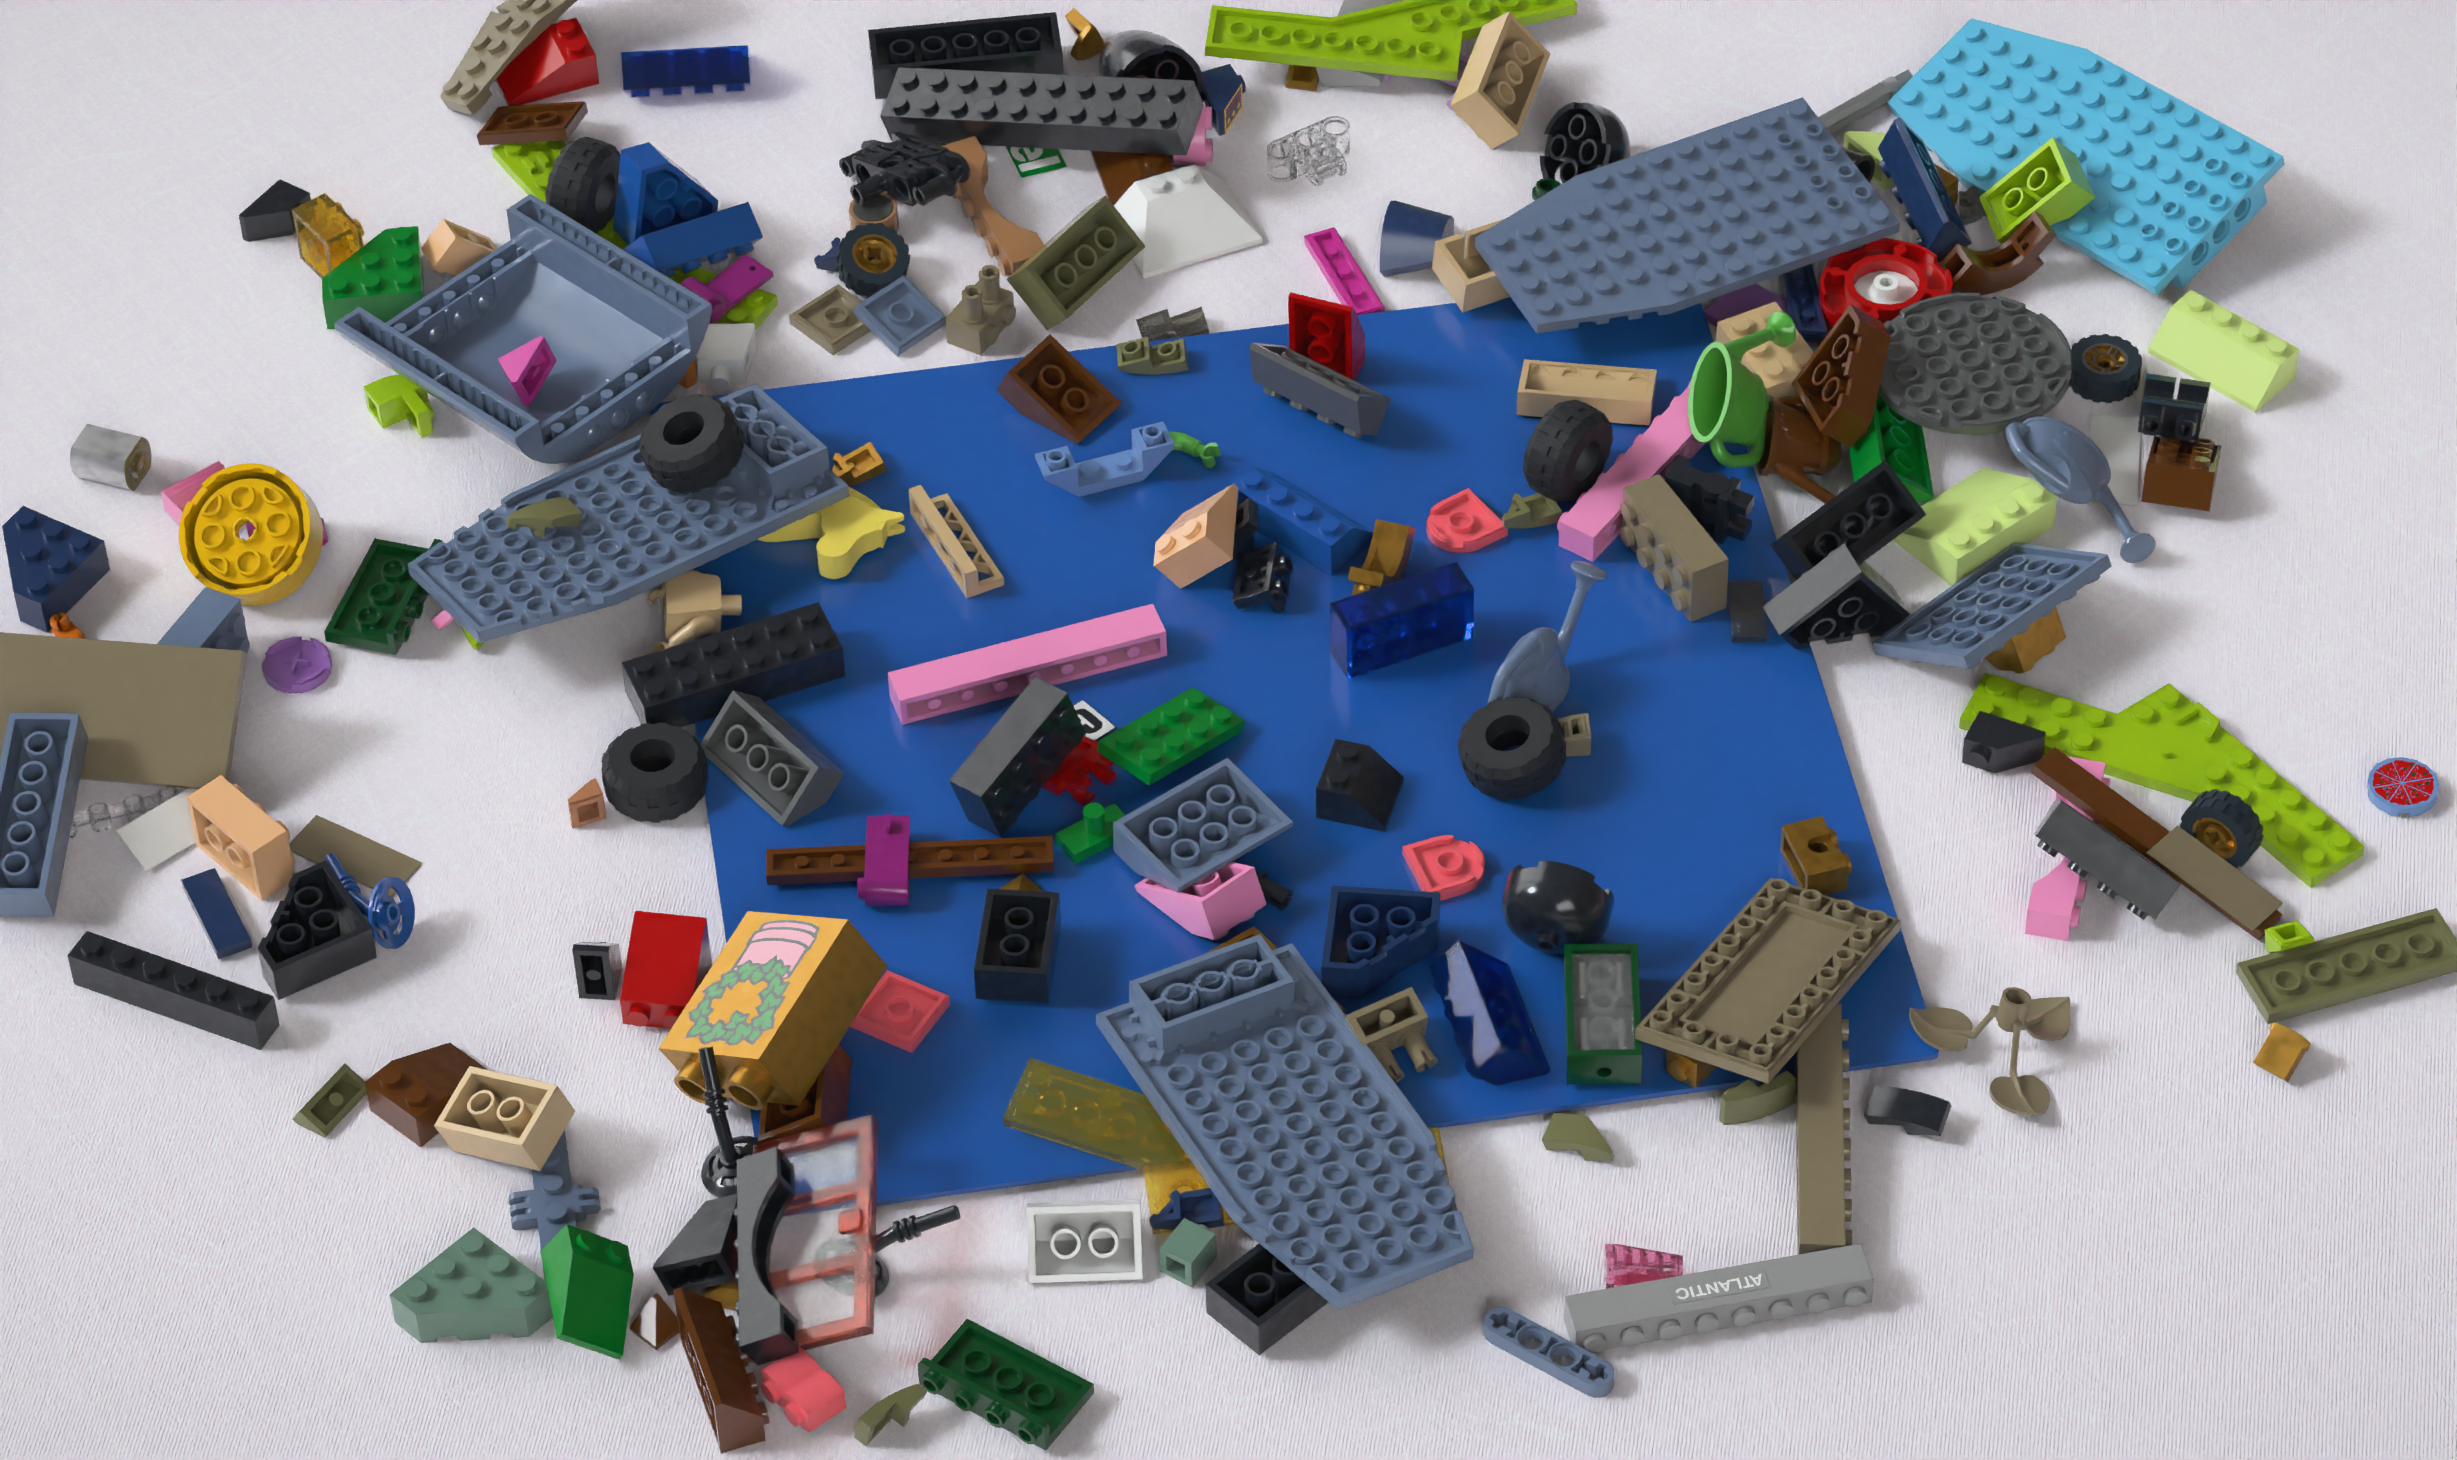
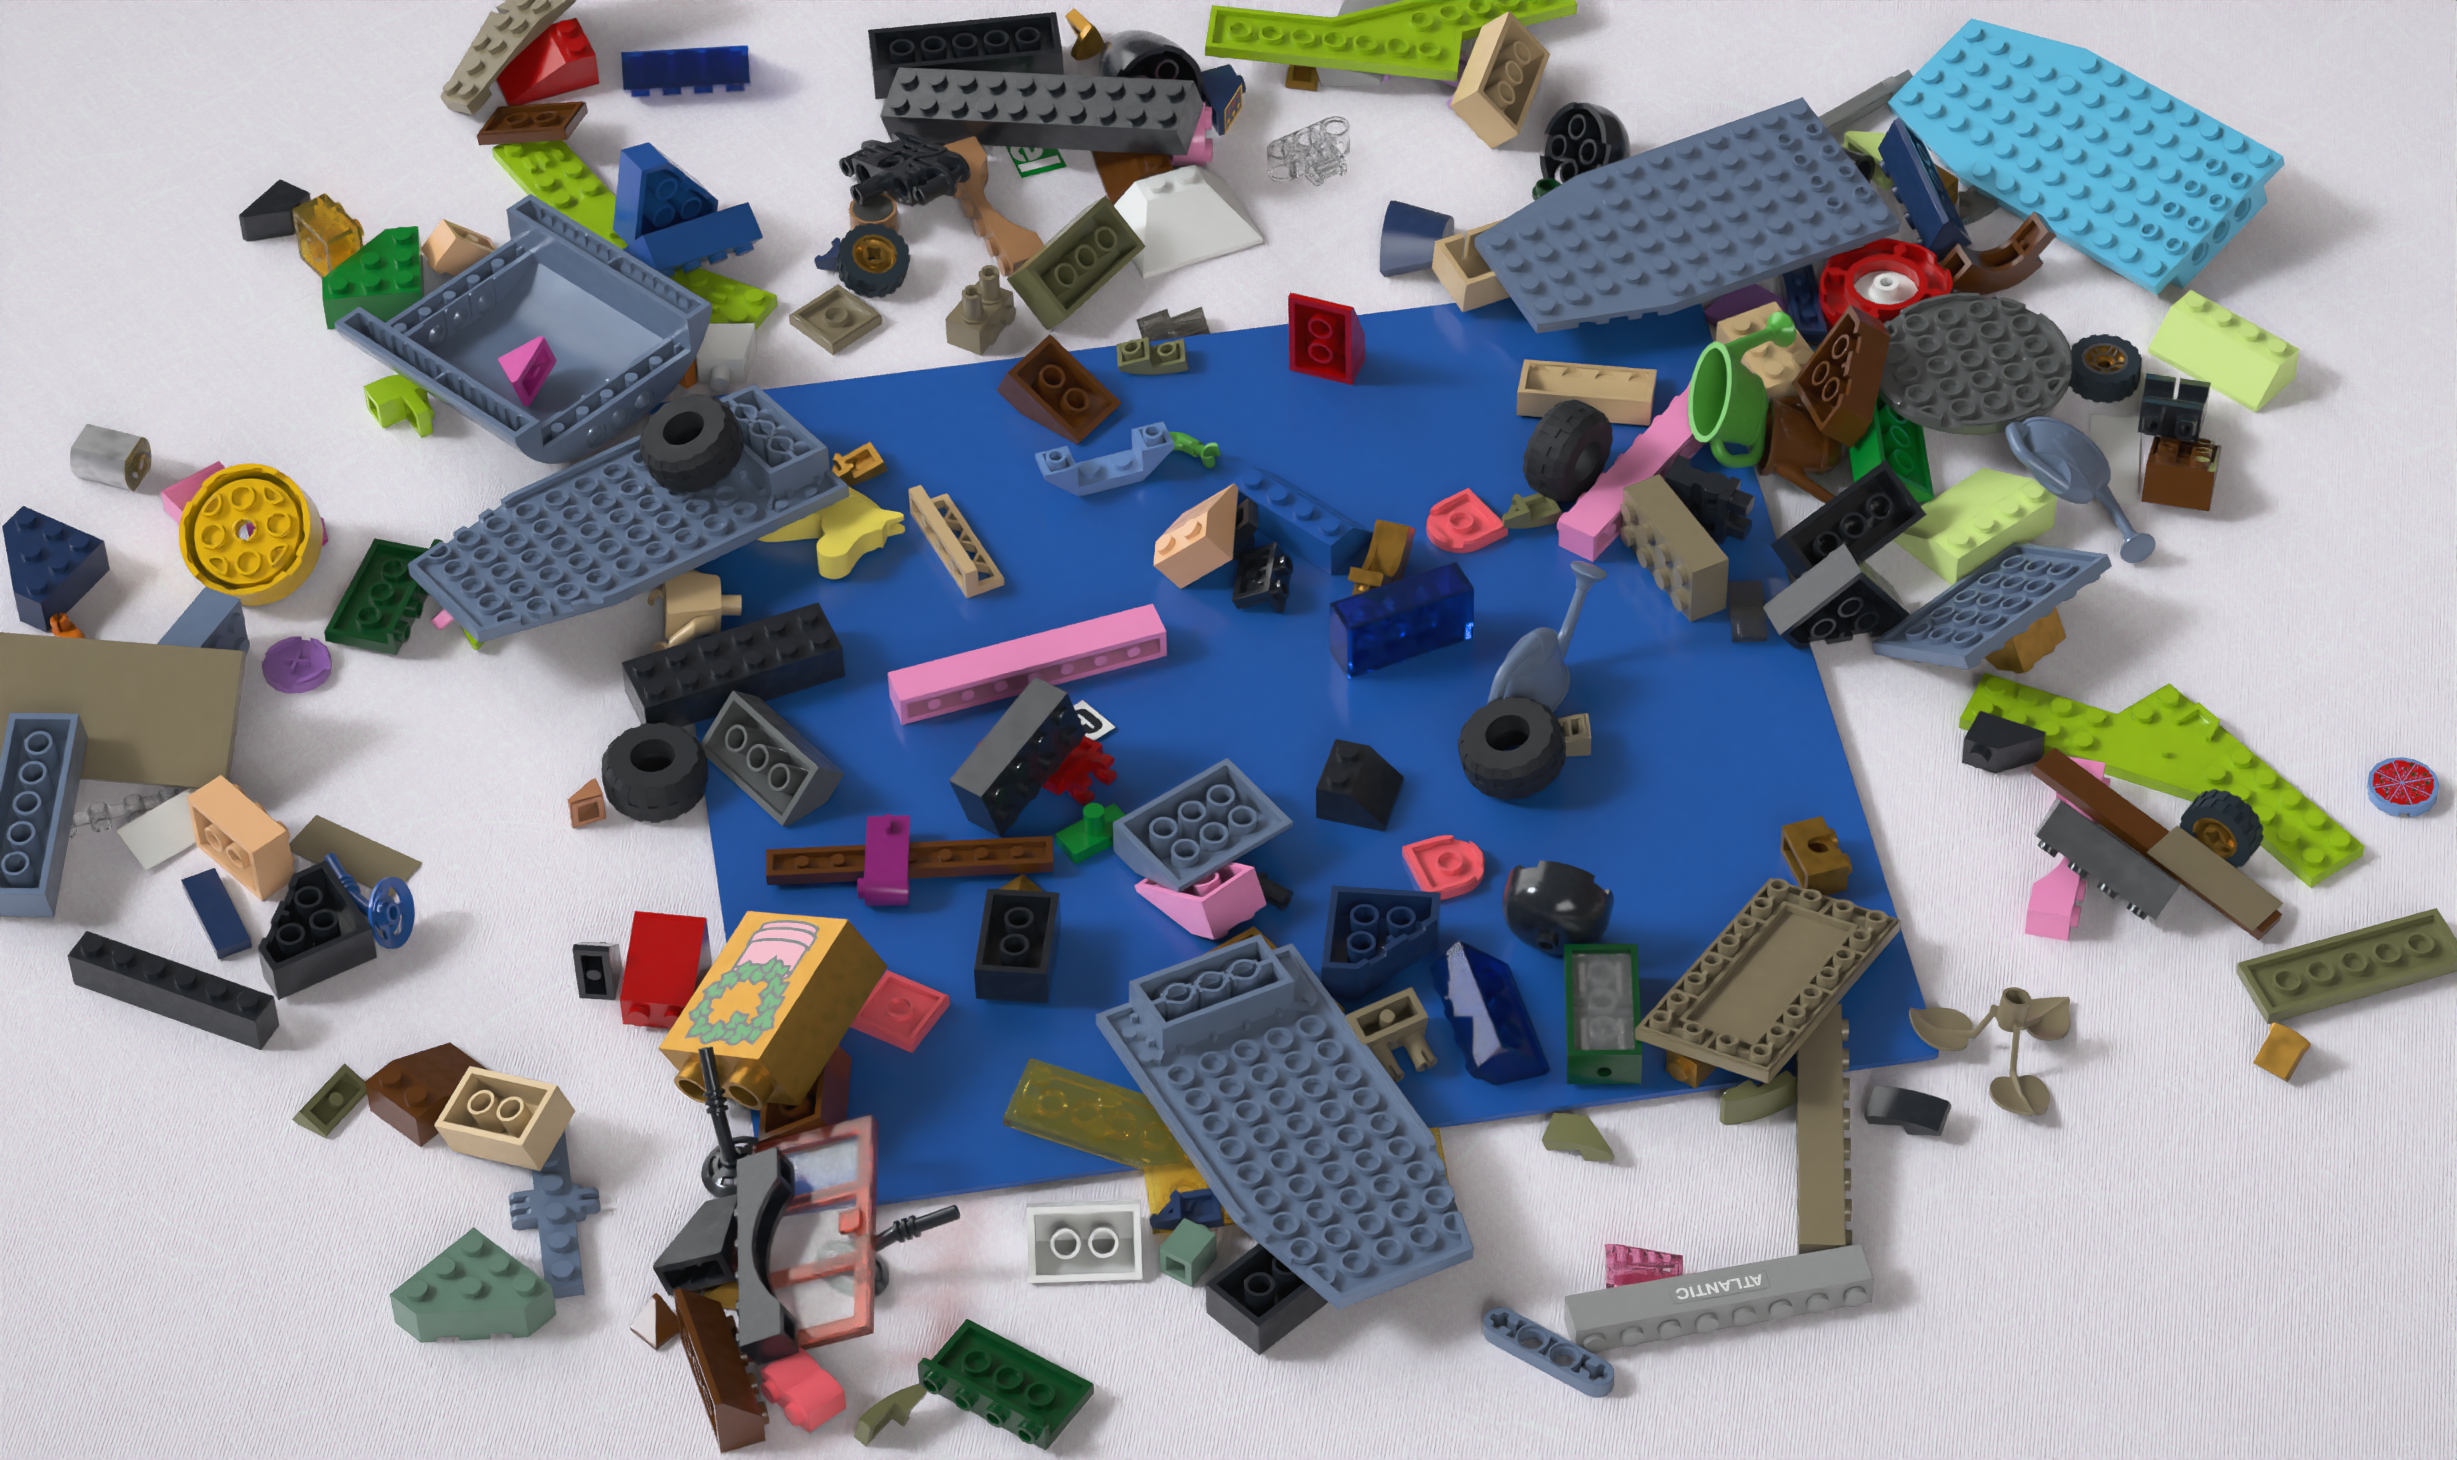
olive slope [506,496,583,538] -> none
green slope [540,1224,634,1360] -> none
black tyre [545,136,621,233] -> none
magenta door [680,254,774,324] -> none
sand blue tile [854,275,946,356] -> none
green plate [1097,687,1245,786] -> none
dark grey slope [1249,343,1391,438] -> none
dark pink tile [1304,227,1385,315] -> none
lime slope [1979,137,2095,244] -> none
lime slope [2265,920,2314,952] -> none

